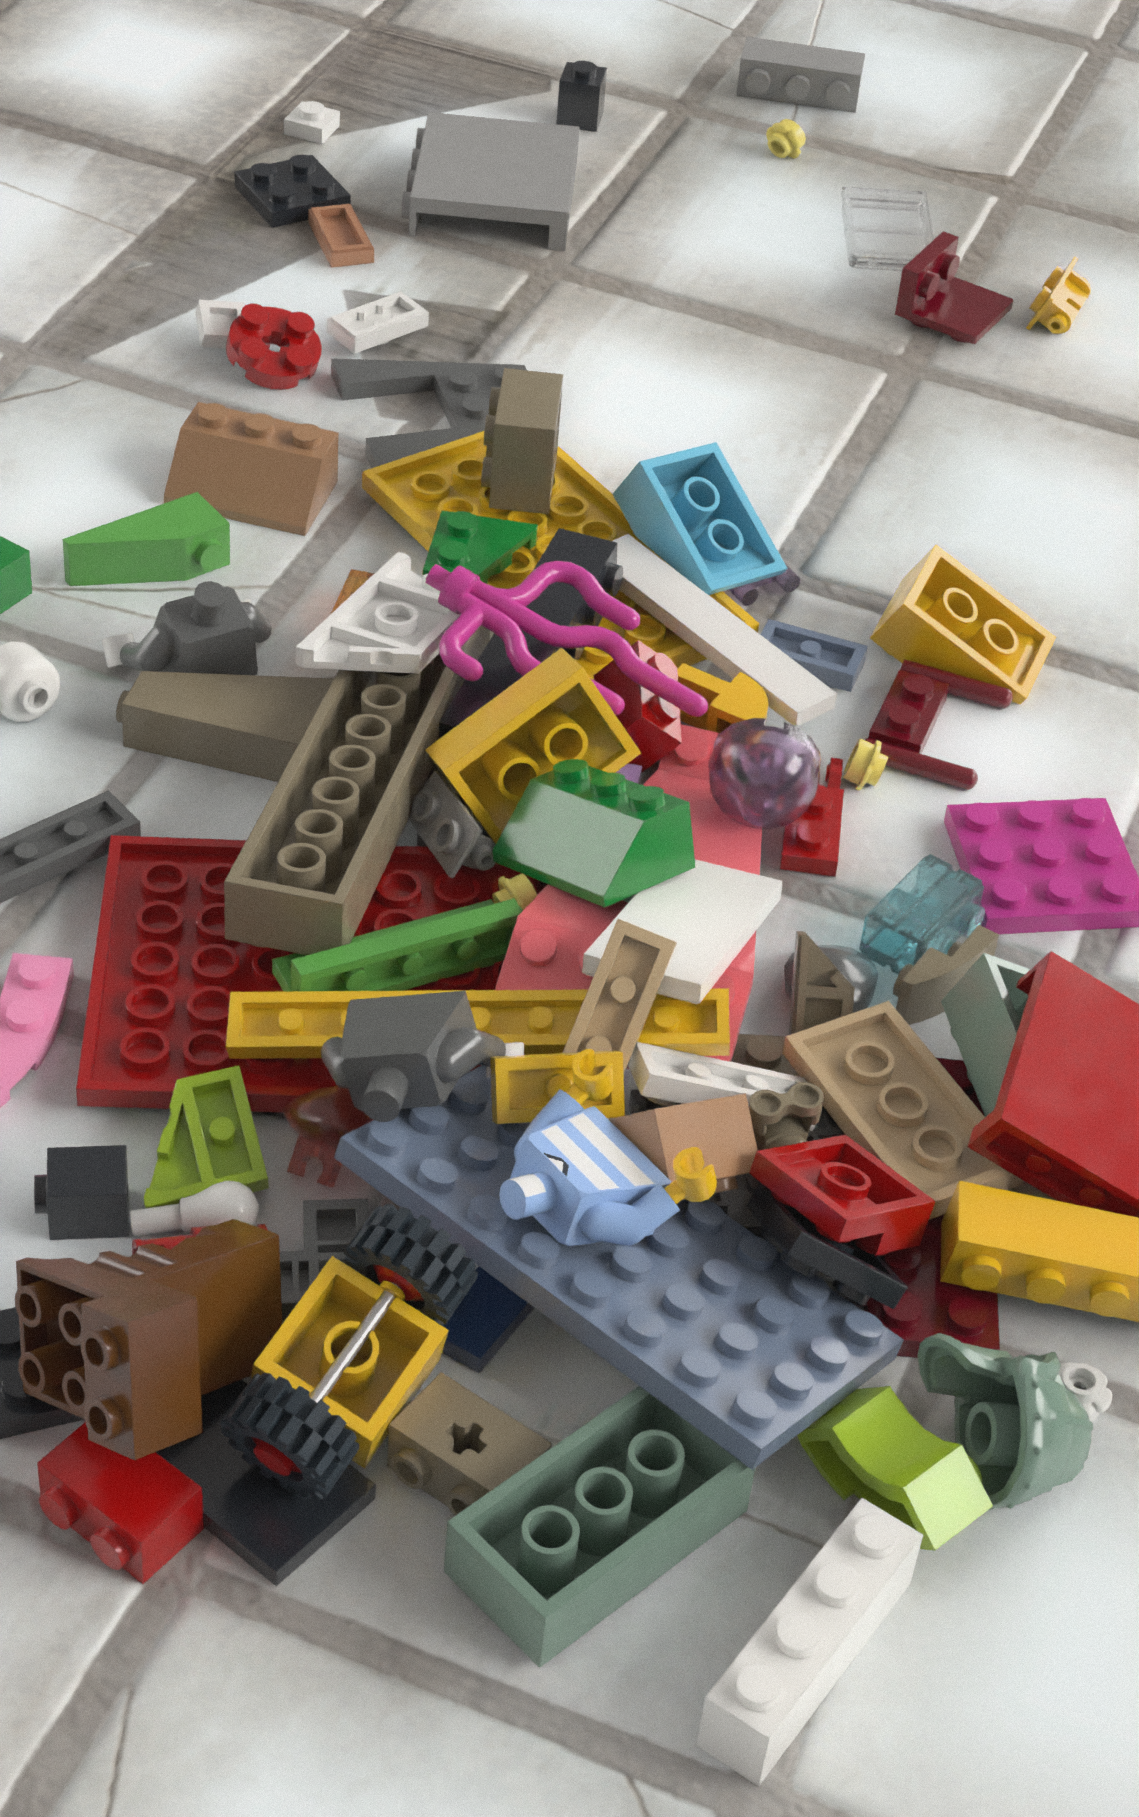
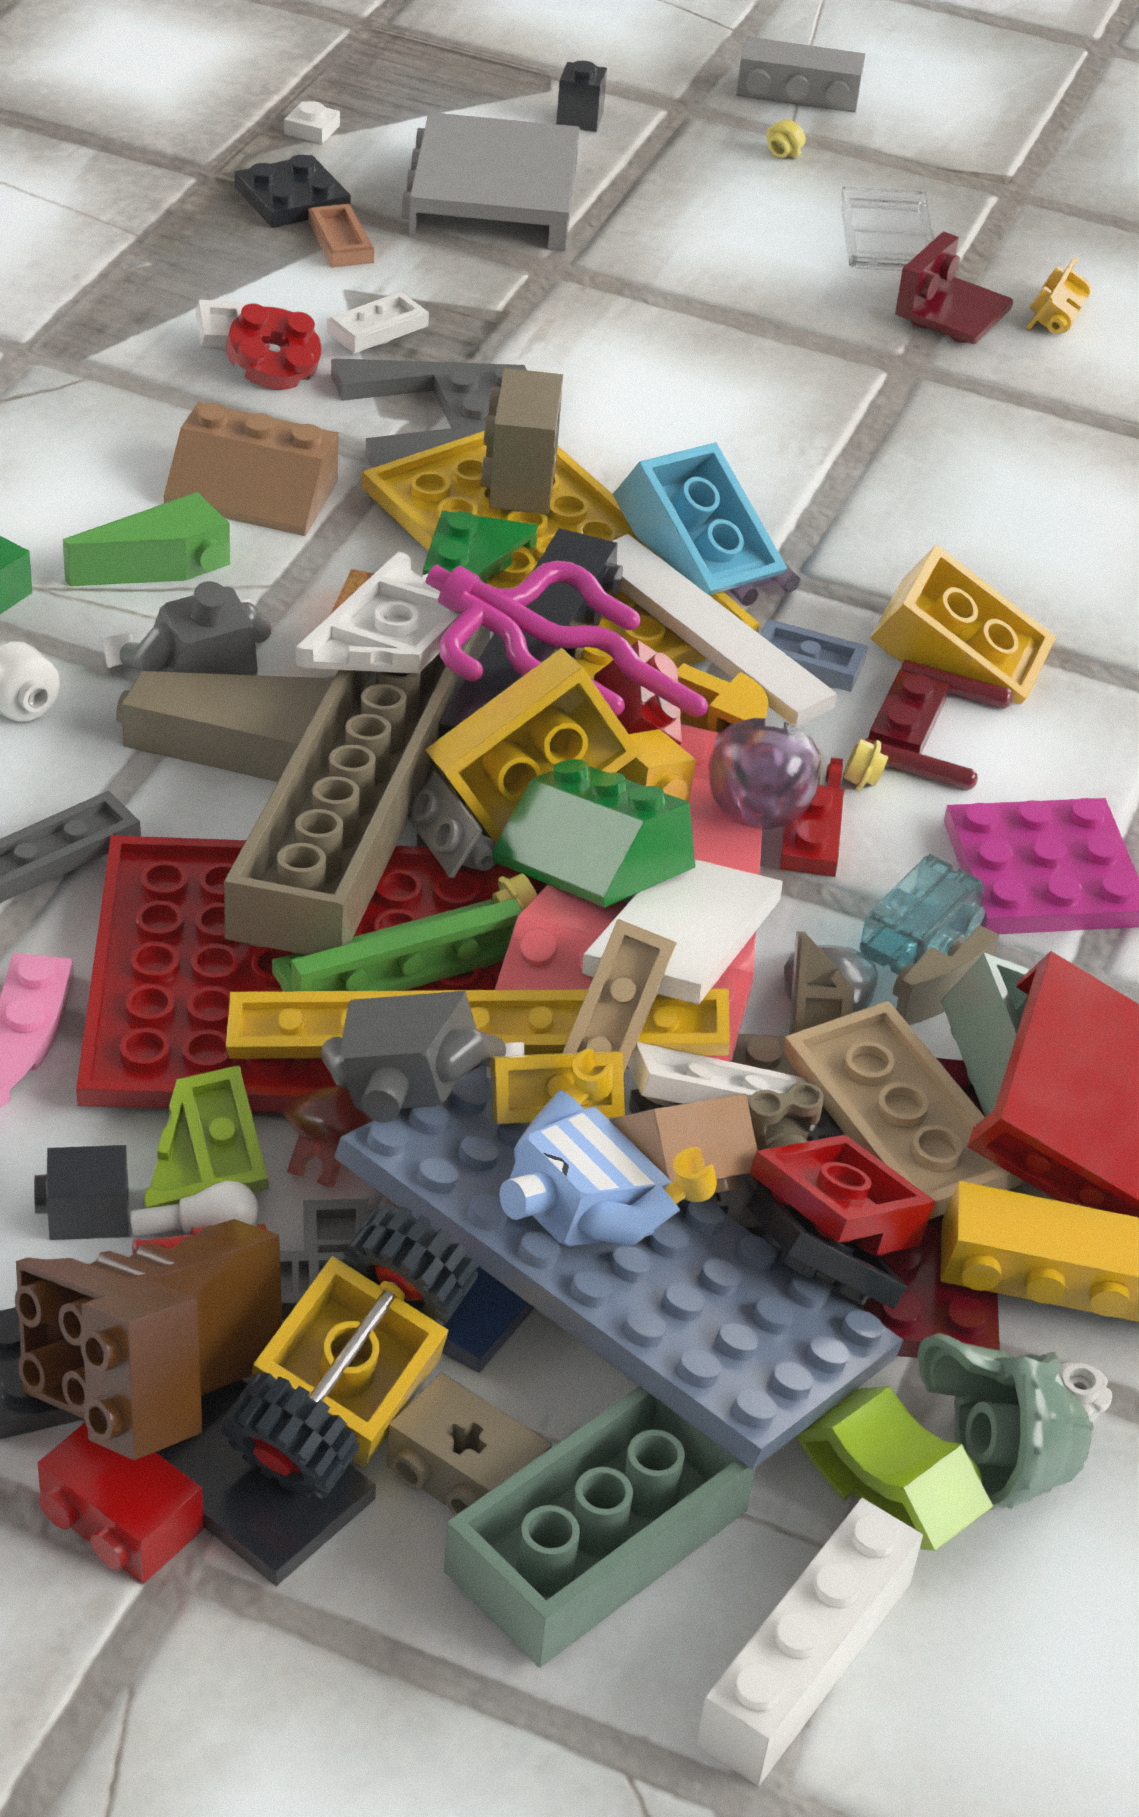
none -> yellow brick [616,729,696,802]

